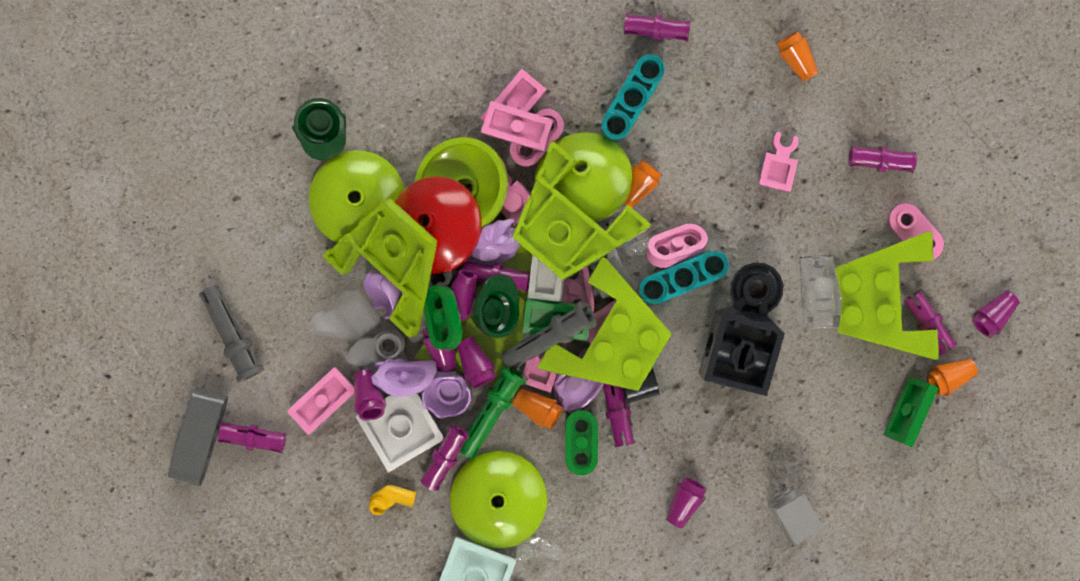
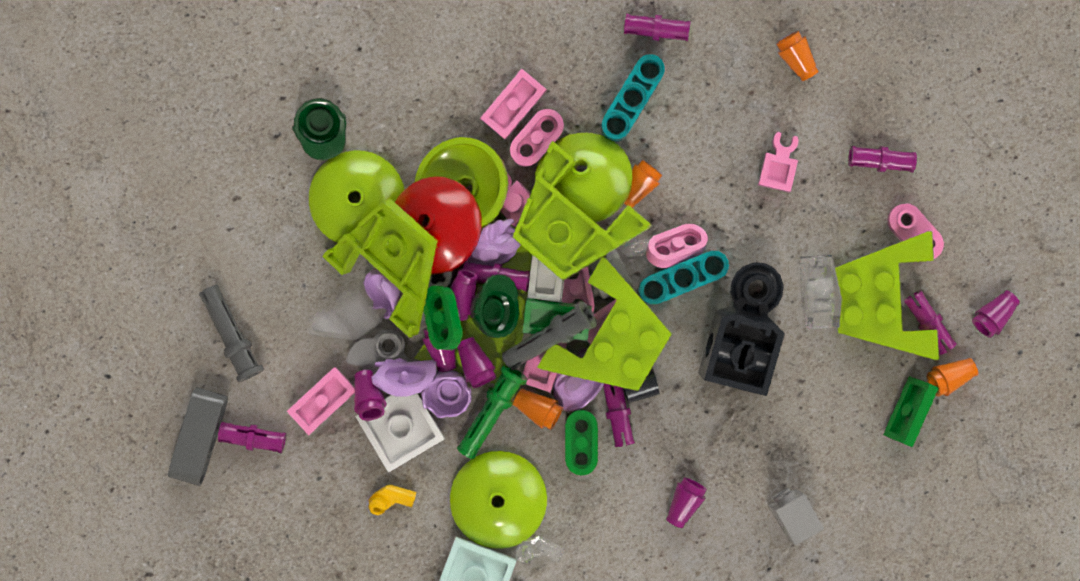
magenta pin [420,425,469,491] -> none
bright pink plate [481,101,553,152] -> none

